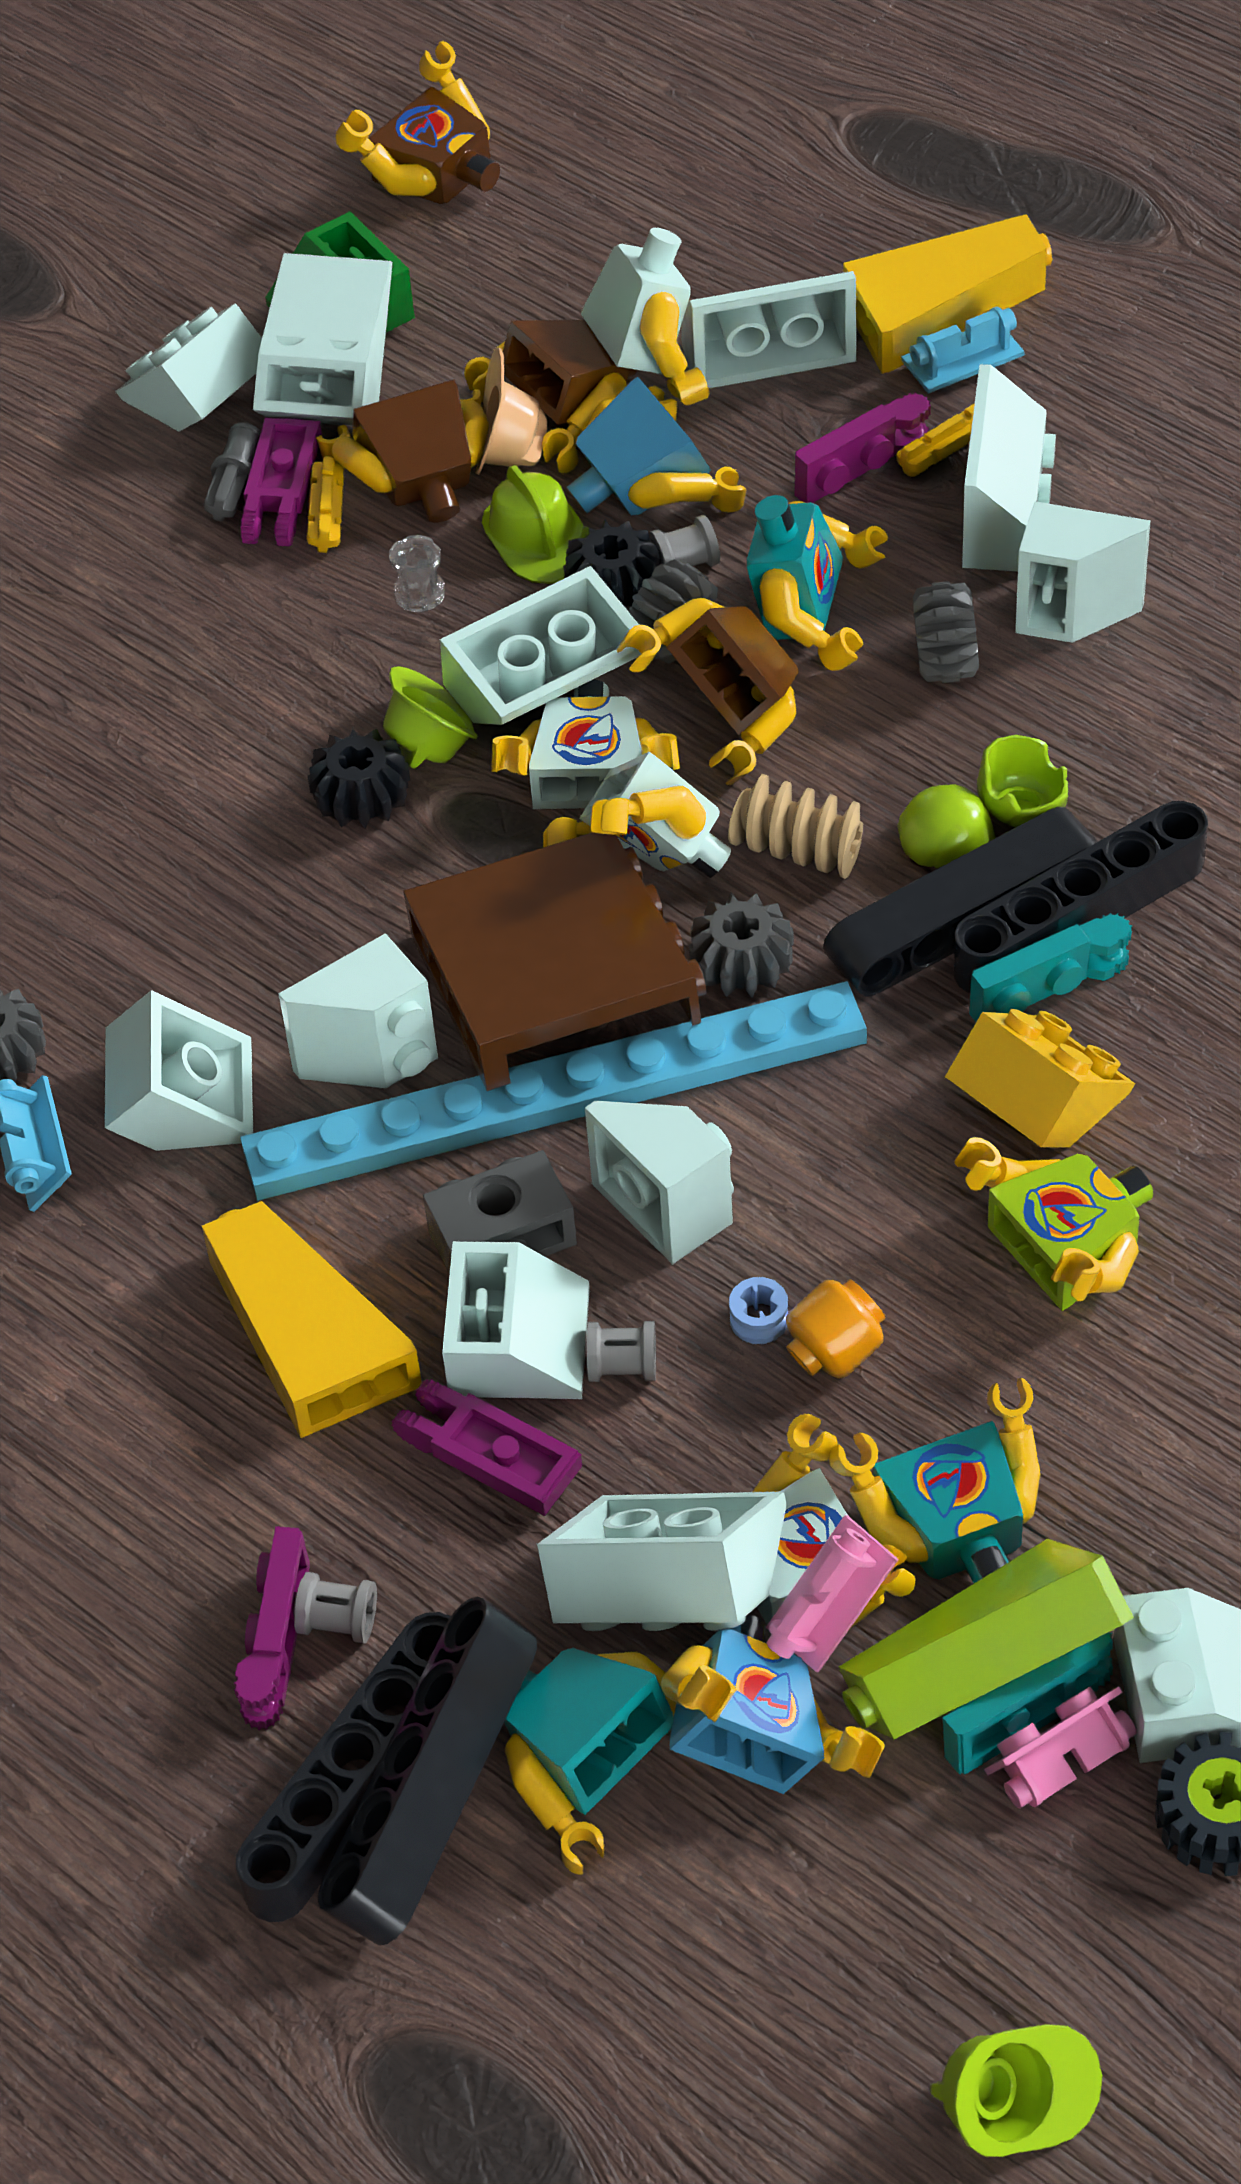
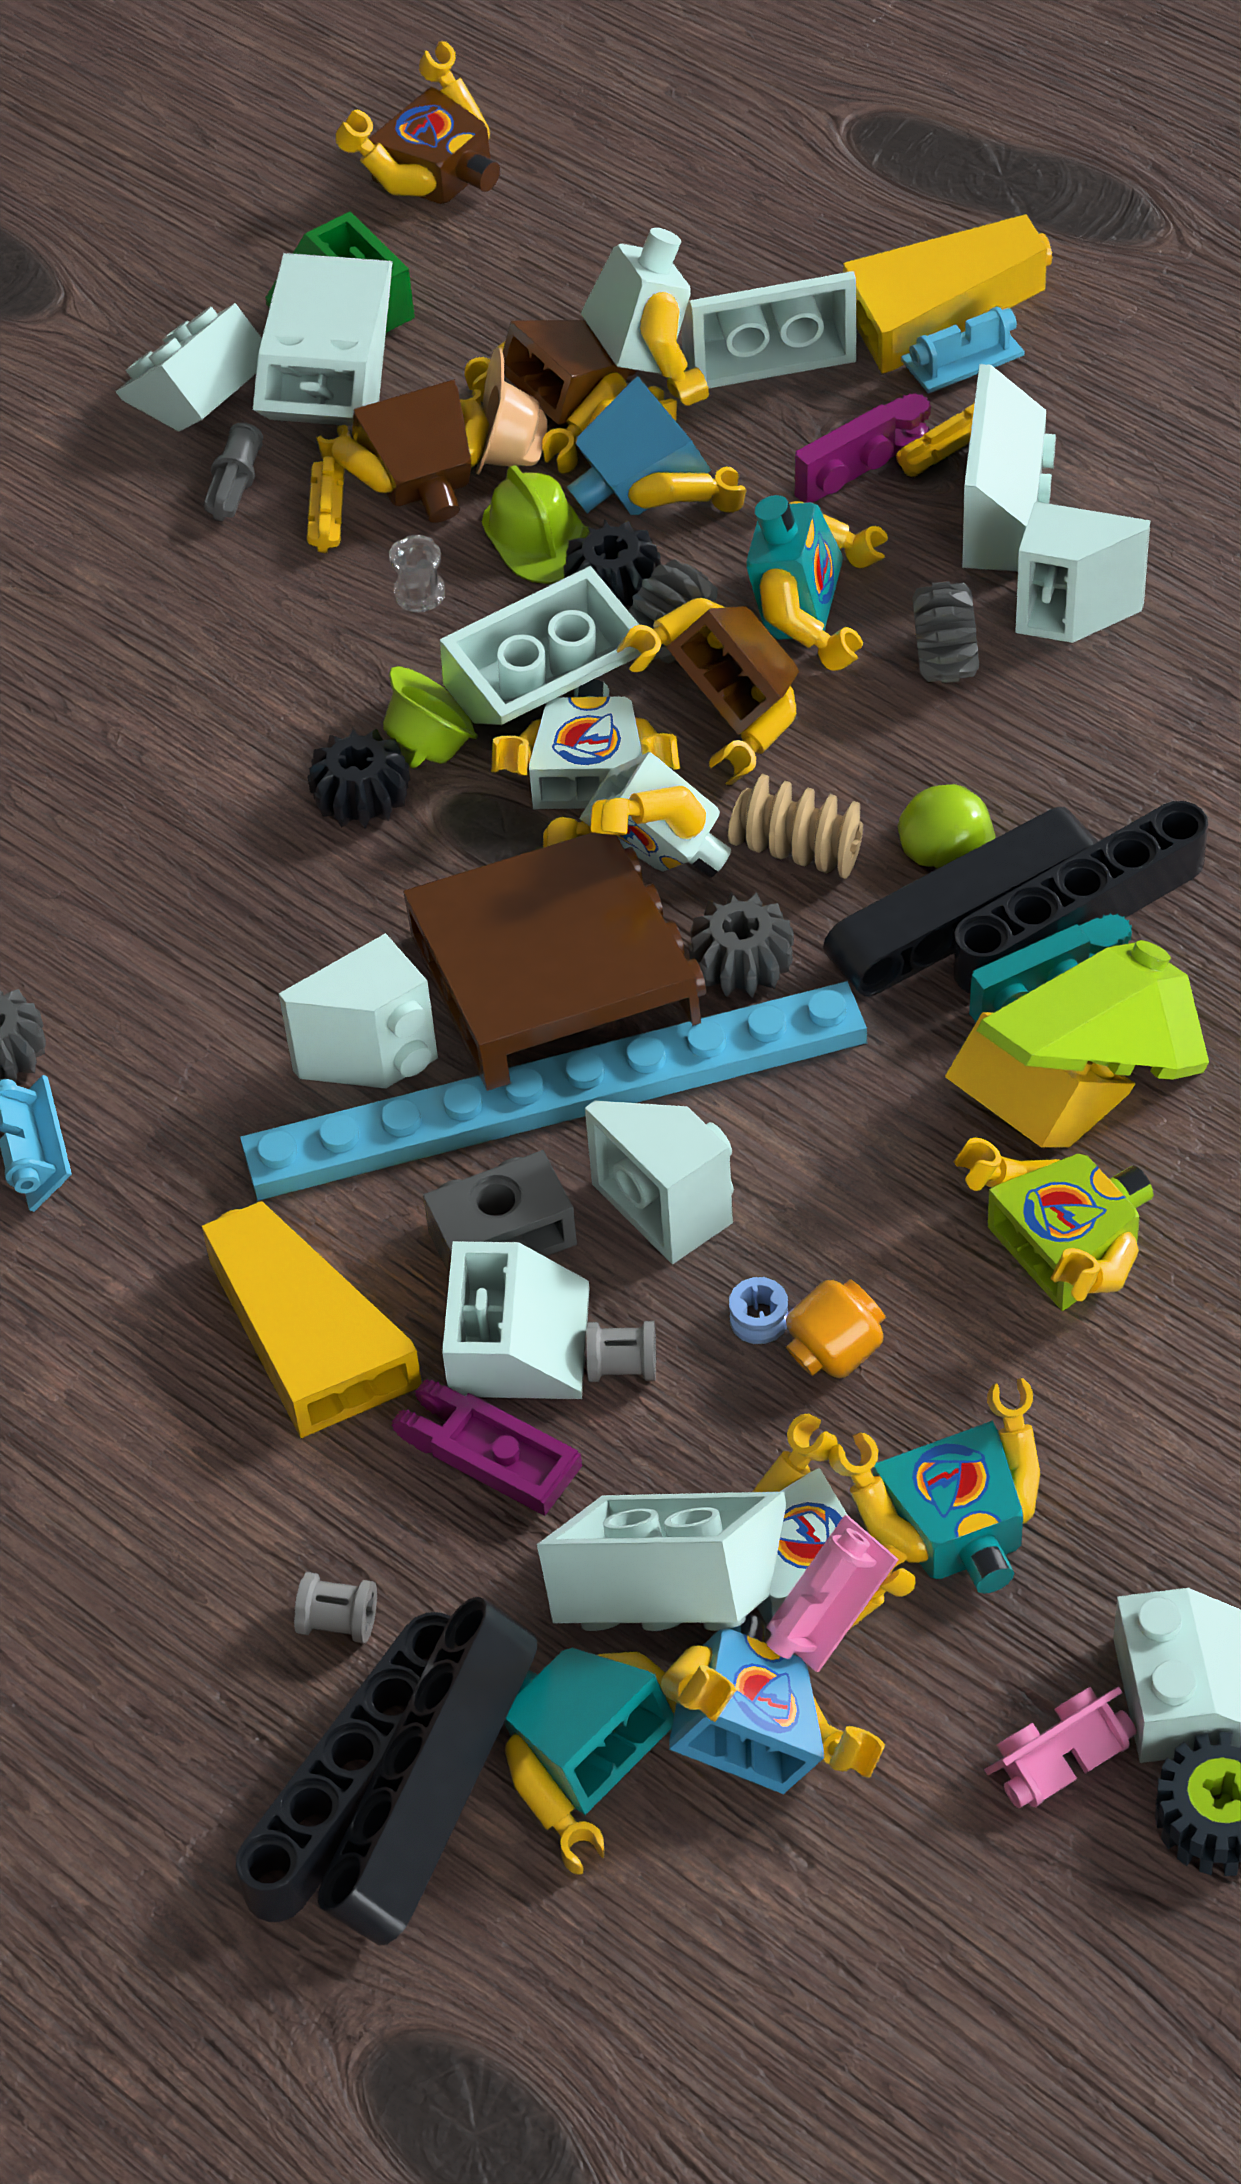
light aqua slope [105,990,253,1151] -> none
magenta hinge [234,1526,310,1731] -> none
magenta hinge [241,417,322,547] -> none
light grey bush [649,515,720,567] -> none
lime slope [838,1539,1134,1739] -> none
lime piece [930,2024,1102,2157] -> none
teal hinge [943,1632,1113,1775] -> none
lime hair [977,735,1068,827] -> none
none -> lime wedge [976,940,1209,1080]

